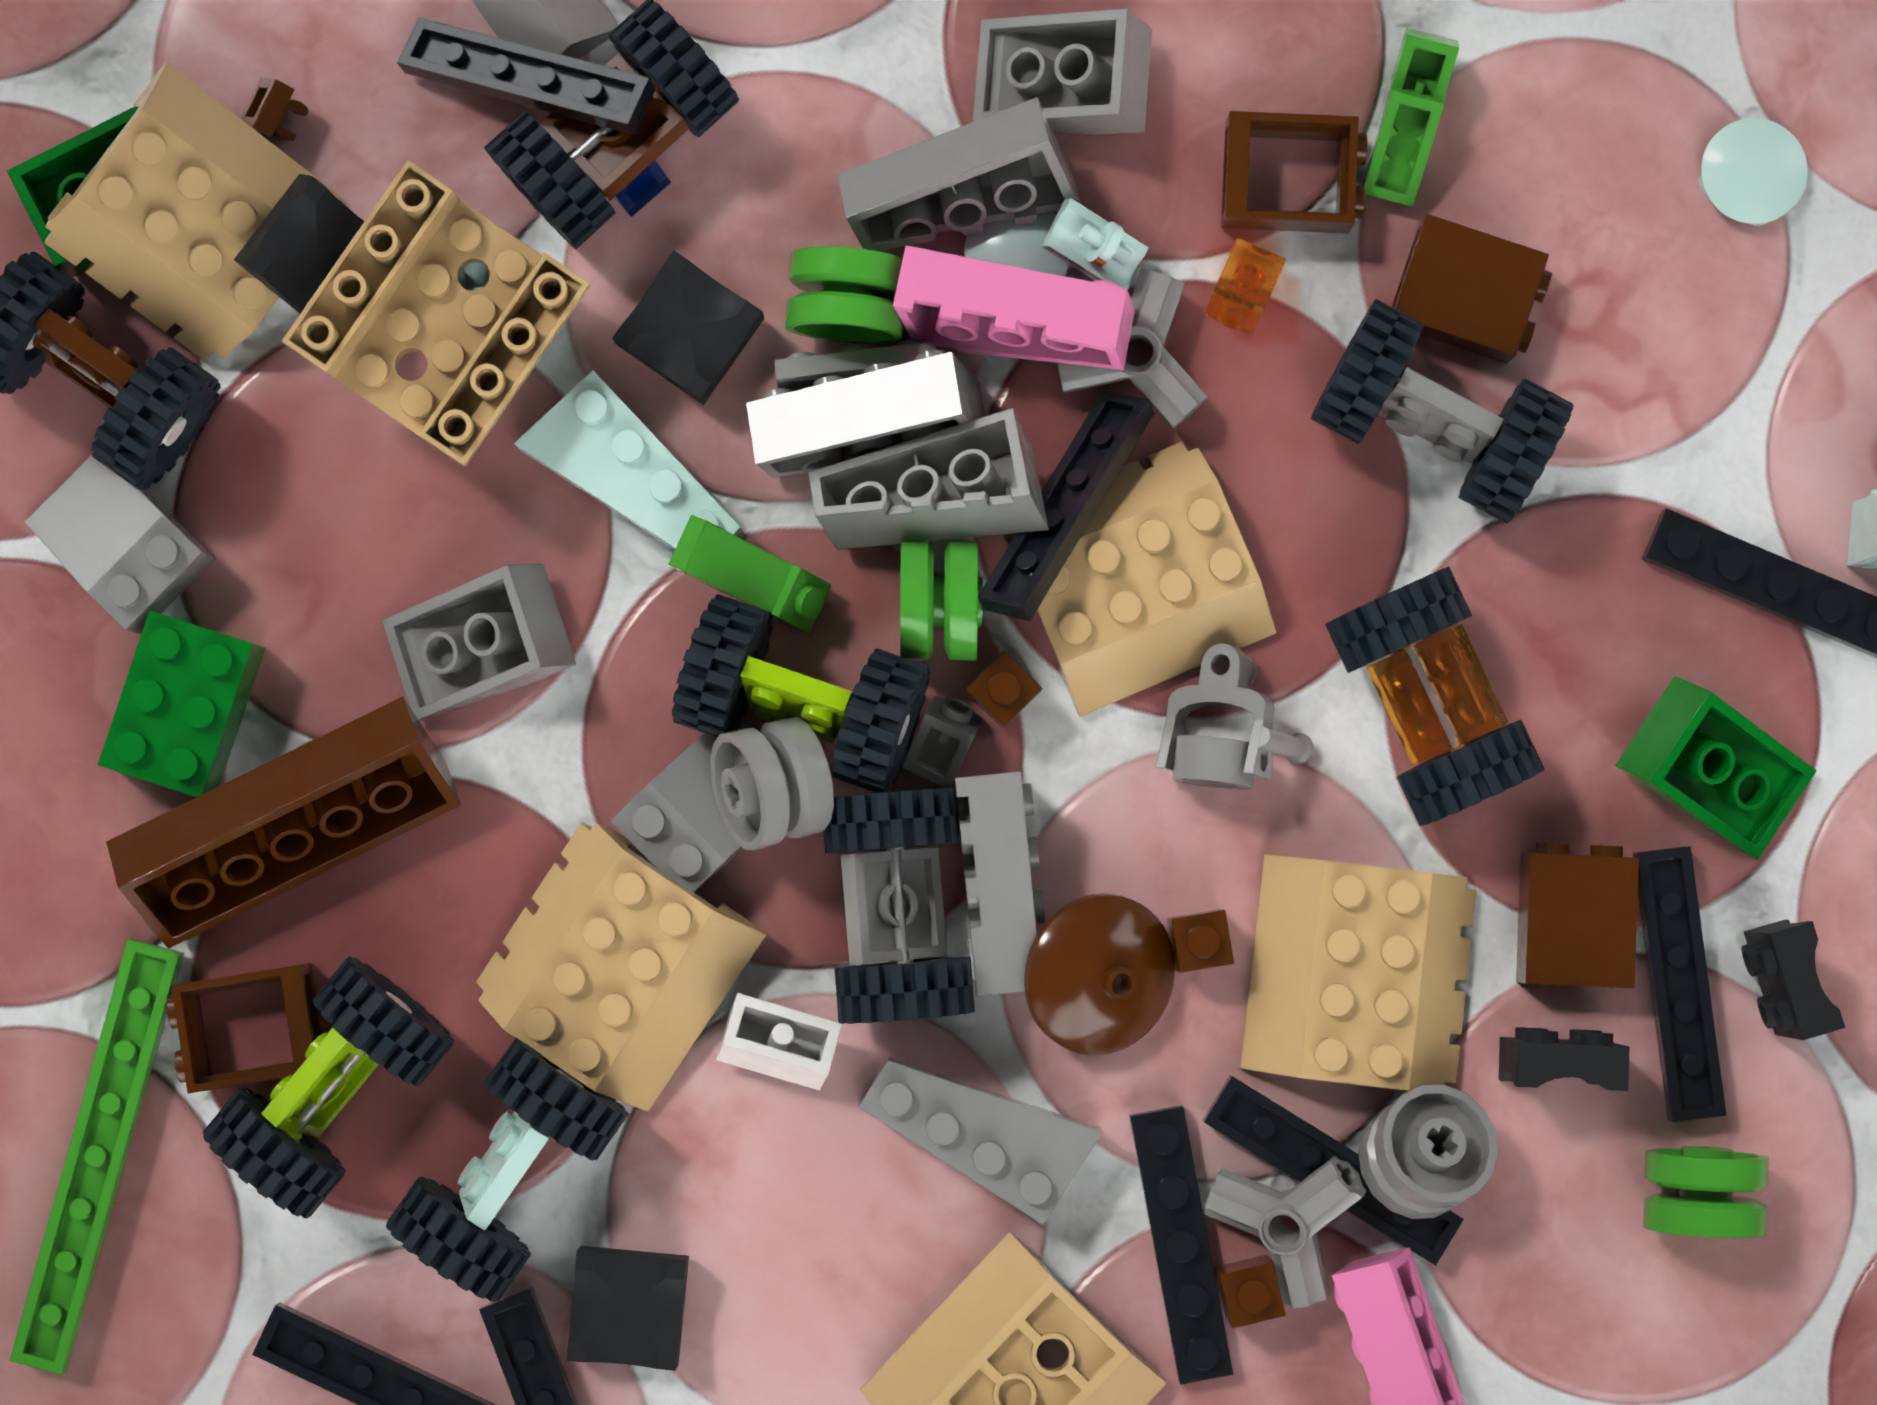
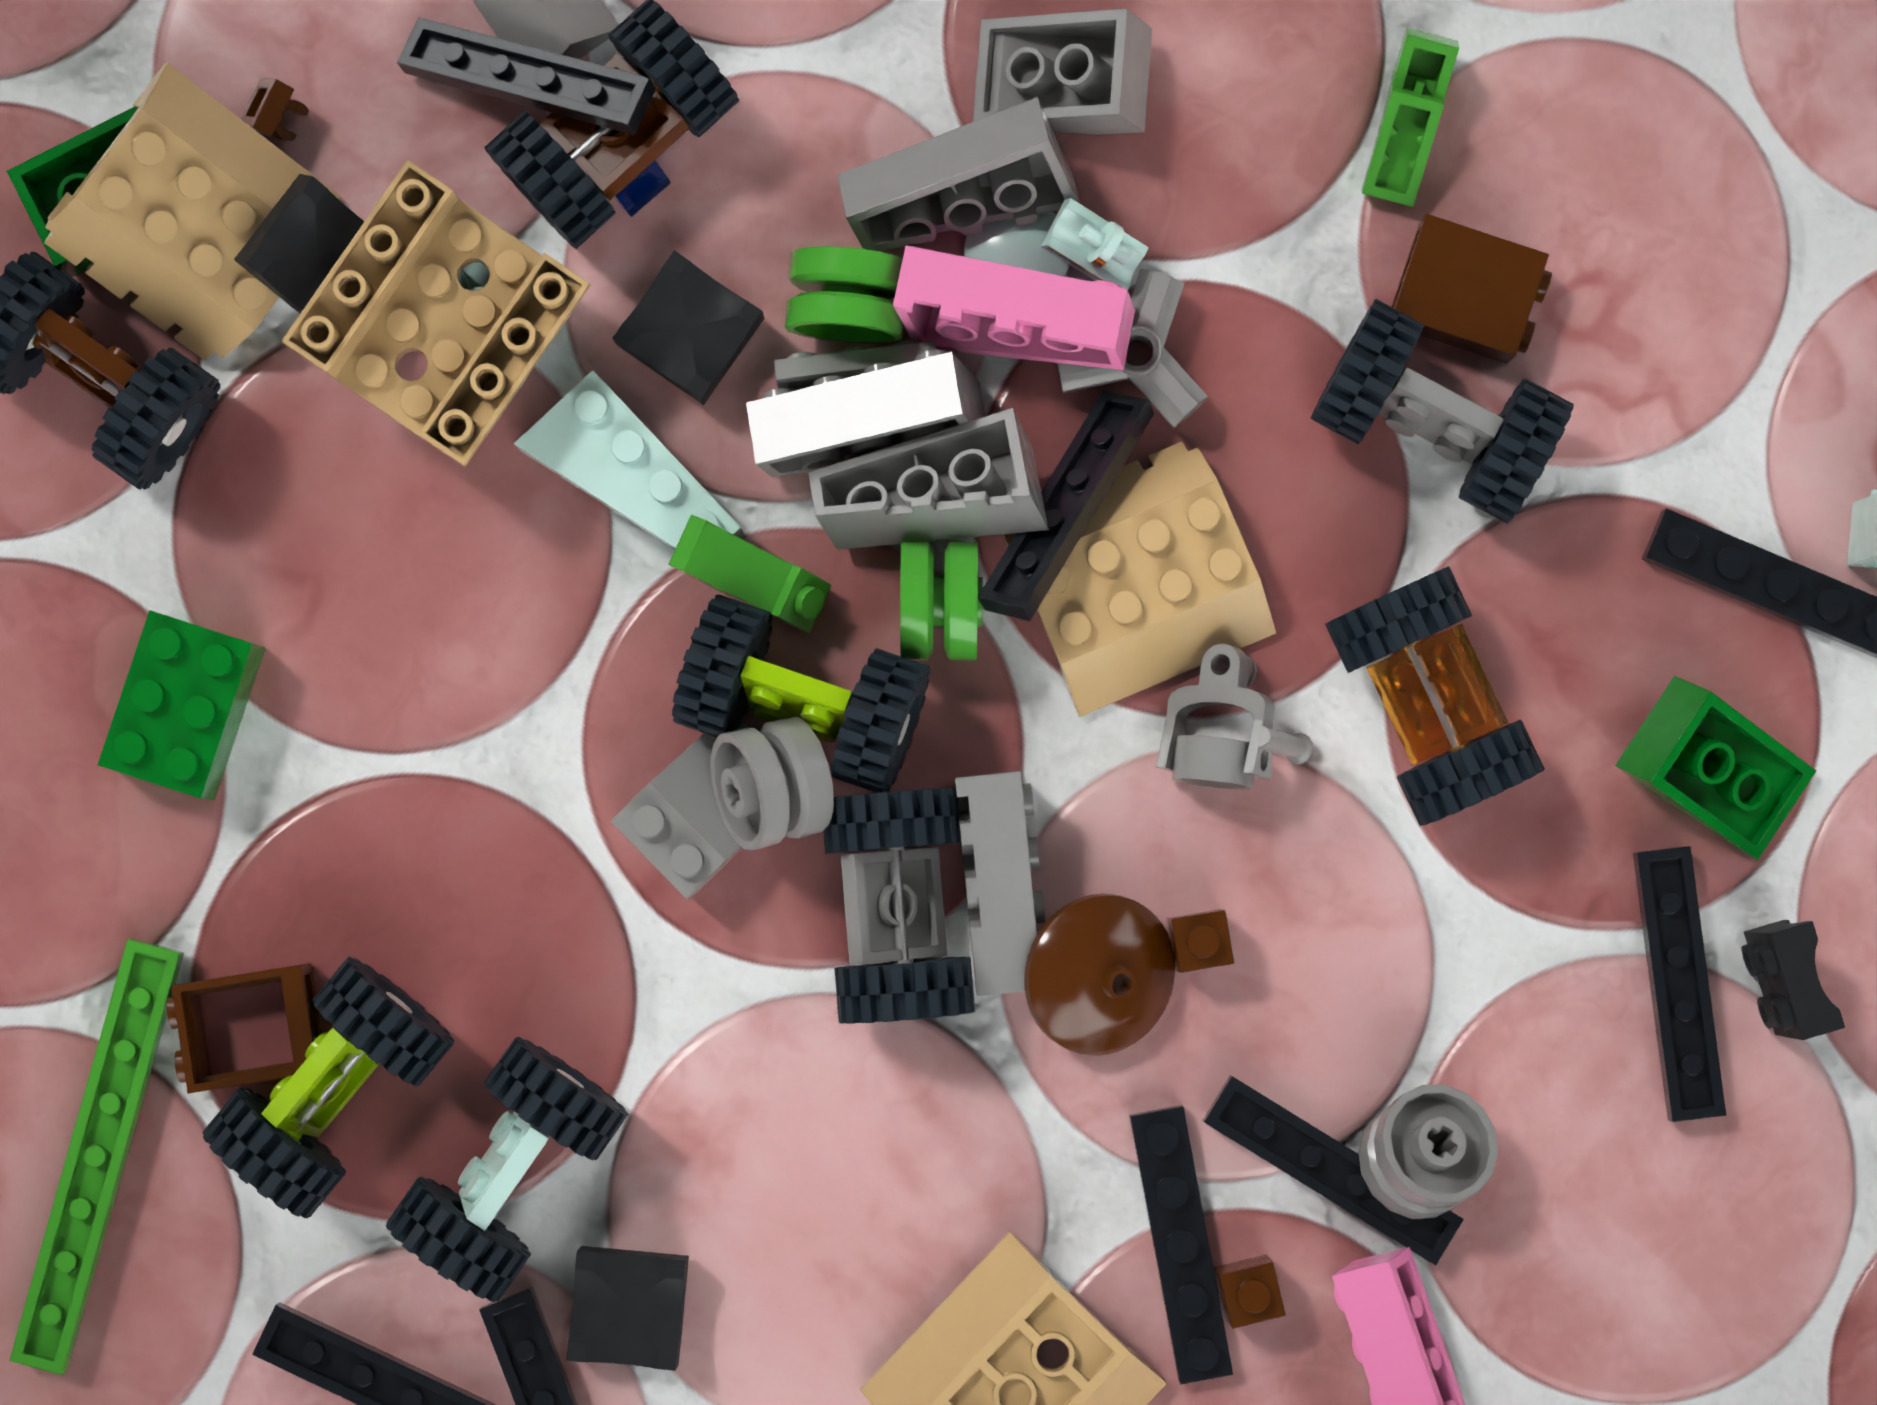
light grey slope [25,455,216,634] -> none
reddish brown brick [106,696,461,949] -> none
light grey slope [382,564,577,721] -> none
tan slope [476,822,768,1112] -> none
white brick [716,993,842,1091] -> none
light grey wedge [859,1057,1102,1225] -> none
light grey bracket [902,695,983,788] -> none
reddish brown brick [965,651,1043,729] -> none
light grey piece [1204,1156,1366,1308] -> none
clear orange bracket [1205,238,1286,334] -> none
reddish brown window [1221,111,1367,234] -> none
tan slope [1240,854,1477,1091] -> none
black brick [1499,1027,1630,1091] -> none
reddish brown brick [1516,843,1639,989] -> none
bright green wheel [1643,1146,1769,1238] -> none
light aqua dish [1699,118,1808,226] -> none

